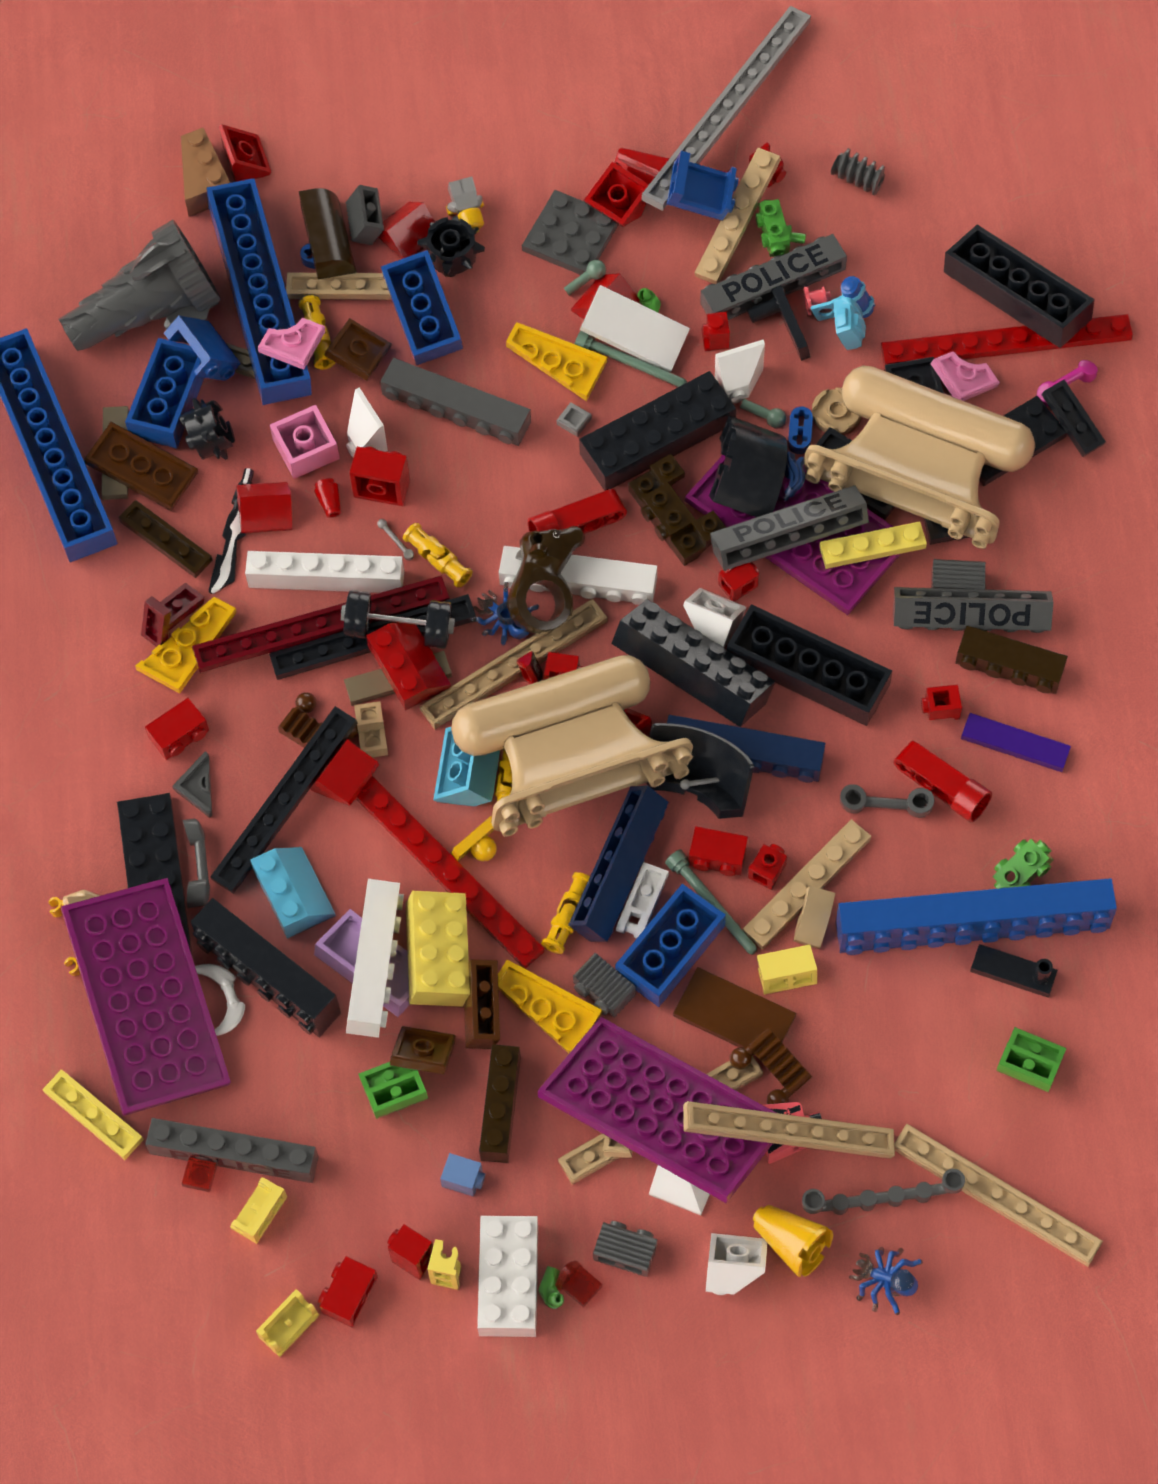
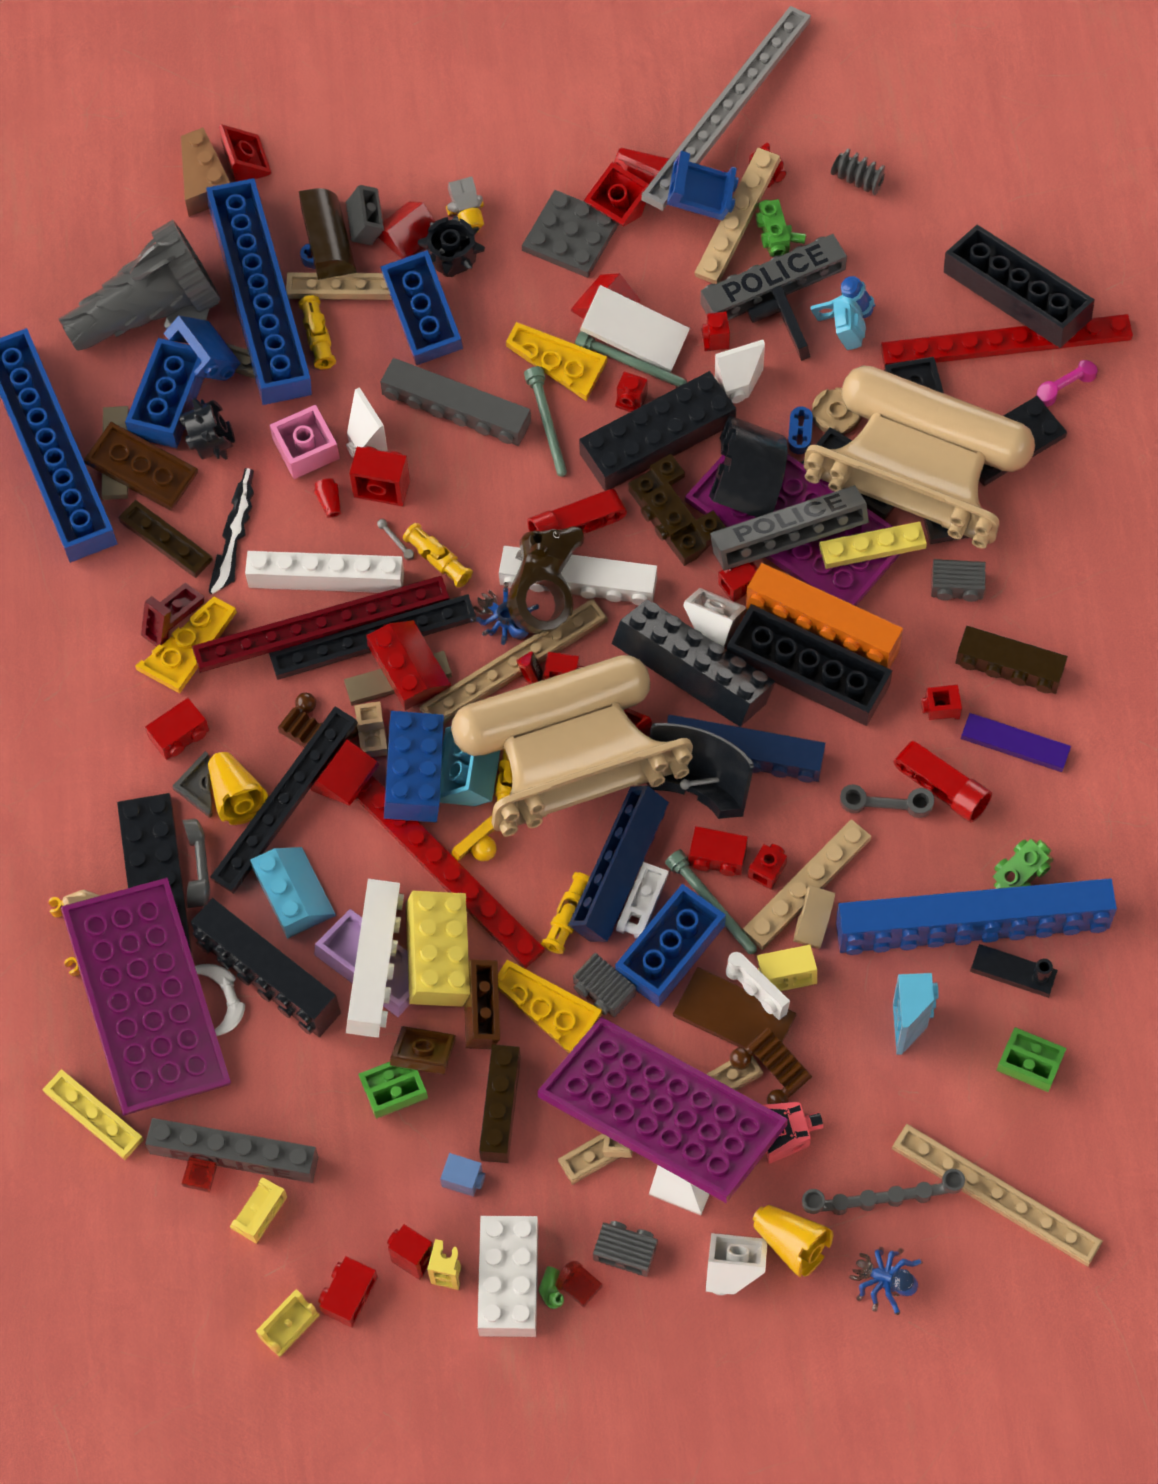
red slope [236,482,292,533] -> none
bright pink tile [258,318,325,370] -> none
reddish brown tile [324,318,392,381] -> none
black axle [341,590,455,649] -> none
light grey tile [556,402,592,437] -> none
sand green bar [564,260,606,296] -> none
bright green arm [637,288,661,313] -> none
tan tile [683,1101,895,1159] -> none
sand green bar [740,399,786,428] -> none
dark blue piece [783,452,805,502] -> none
coral brick [803,286,831,316] -> none
dark grey brick [893,587,1054,633] -> none
bright pink tile [931,351,1000,401] -> none
black plate [1041,379,1106,457] -> none
none -> yellow cone [208,752,268,825]
none -> blue brick [384,711,444,822]
none -> sand green piece [524,366,567,477]
none -> red brick [615,371,648,412]
none -> white plate [726,952,790,1020]
none -> orange brick [746,563,903,669]
none -> medium azure slope [892,973,938,1055]

